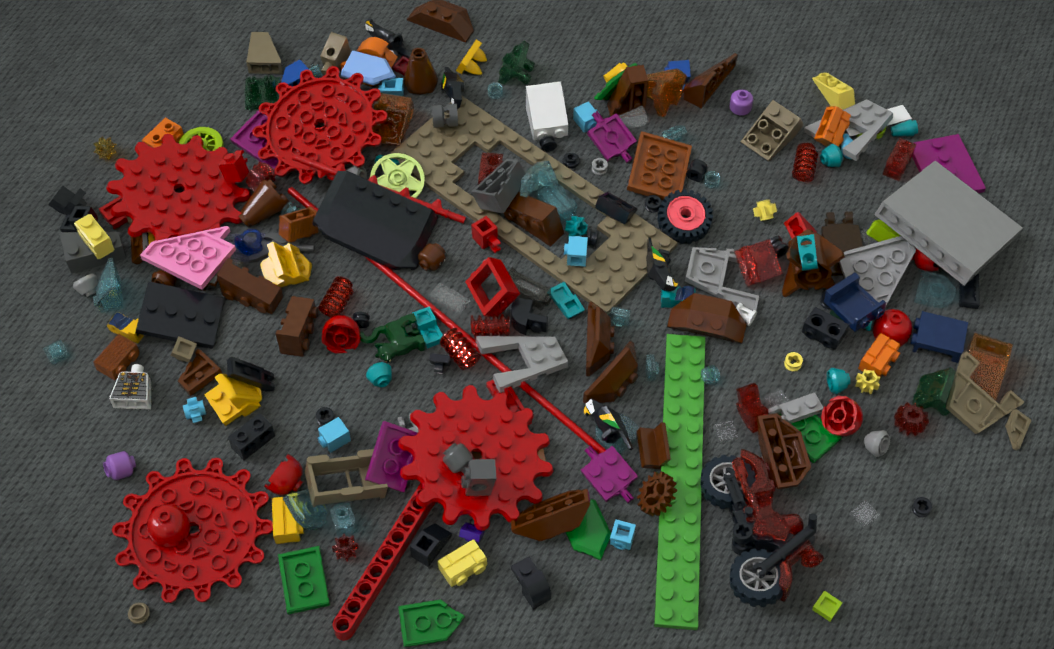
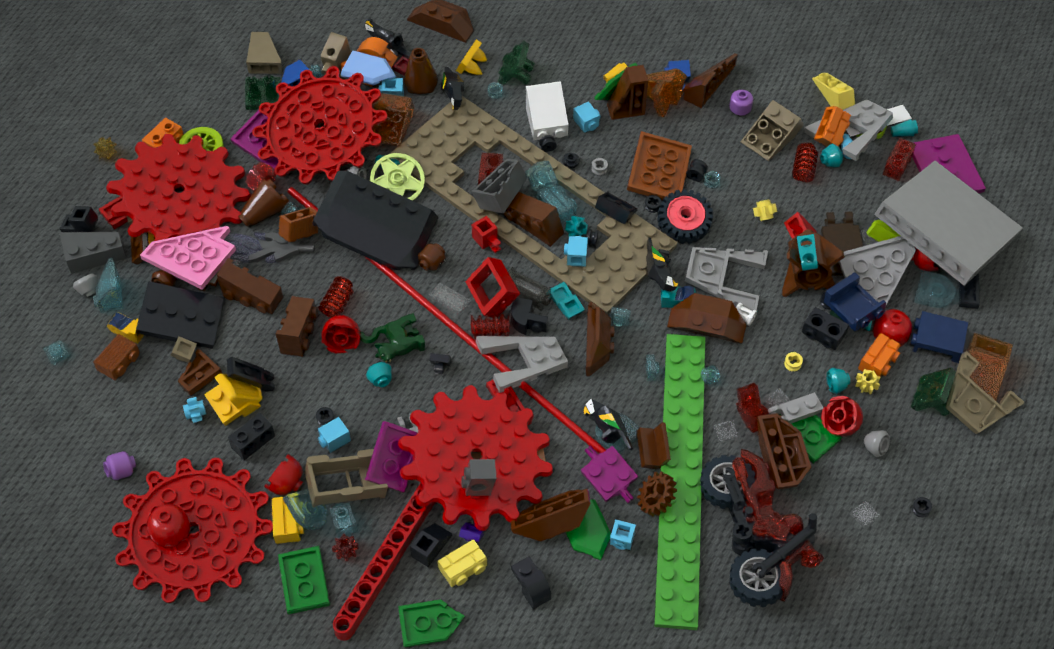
black brick [48,186,87,215] -> none
light yellow brick [74,214,115,259] -> none
torso [109,364,151,409] -> none
dark tan plate [128,603,150,624] -> none
red brick [218,150,249,183] -> none
clear blue piece [234,229,263,256] -> none
yellow piece [260,242,312,287] -> none
red plant [292,154,466,224] -> none
black bush [353,312,370,328] -> none
teal slope [413,306,445,349] -> none
dark grey wheel [432,103,458,128] -> none
clear red piece [440,328,481,370] -> none
dark grey head [443,443,474,474] -> none
clear light blue plate [520,173,535,197] -> none
reddish brown wedge [583,340,638,404] -> none
magenta plate [587,111,637,163] -> none
clear tile [619,106,650,129] -> none
clear light blue plate [662,125,687,141] -> none
clear red plate [734,239,783,287] -> none
black wheel [765,236,789,259] -> none
lime plate [812,591,843,622] -> none
clear red gear [894,402,929,437] -> none
dark tan tile [1006,409,1031,450] -> none

